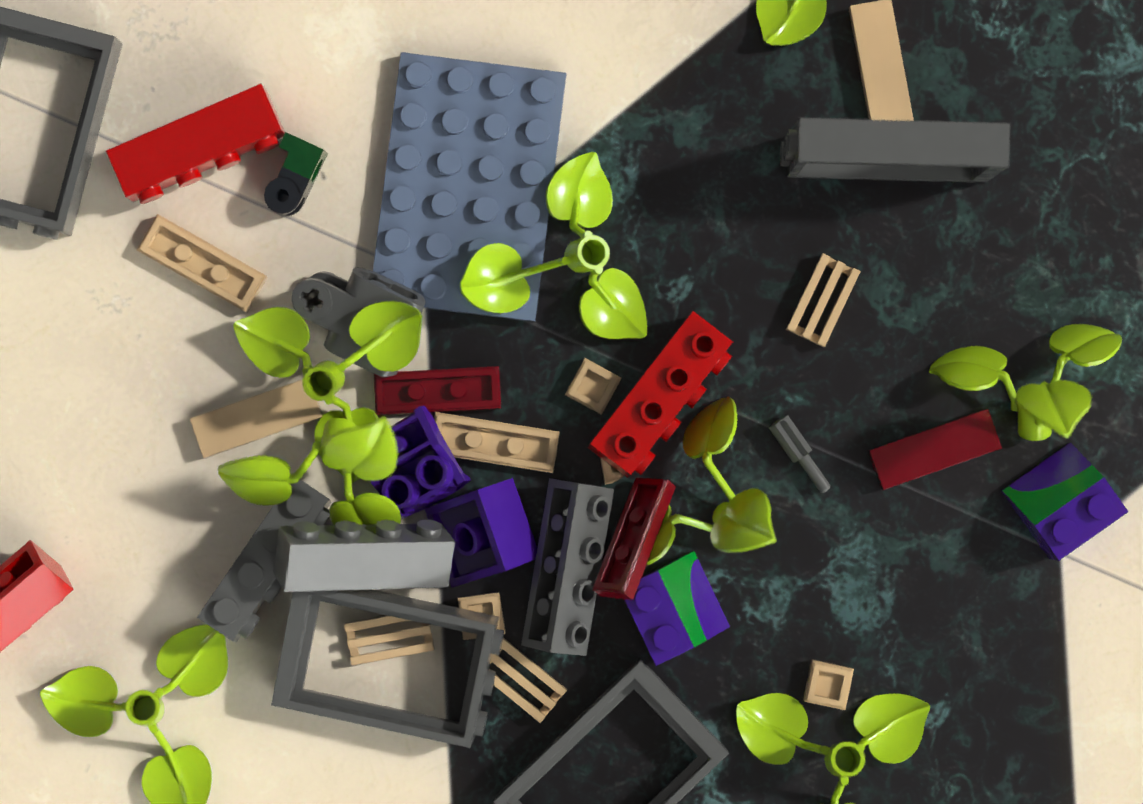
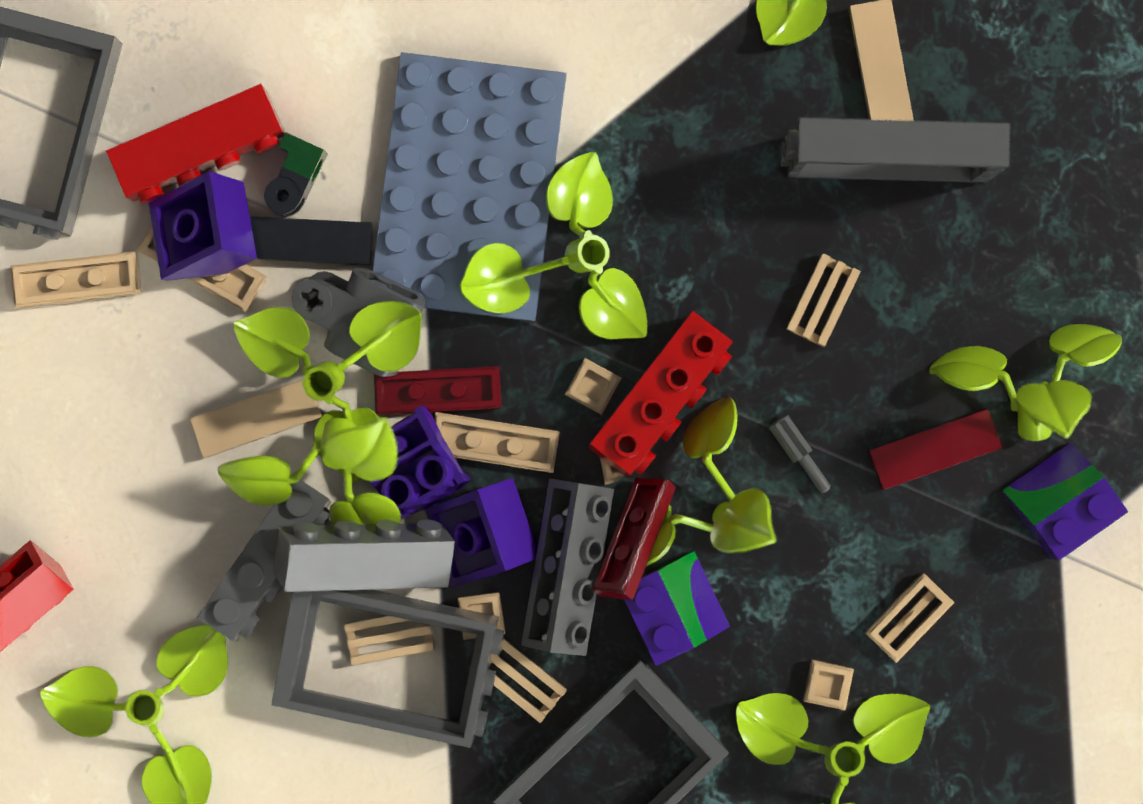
none -> tan tile [10,251,142,308]
none -> dark purple slope [149,171,257,281]
none -> black tile [250,216,373,265]
none -> tan tile [865,573,954,663]

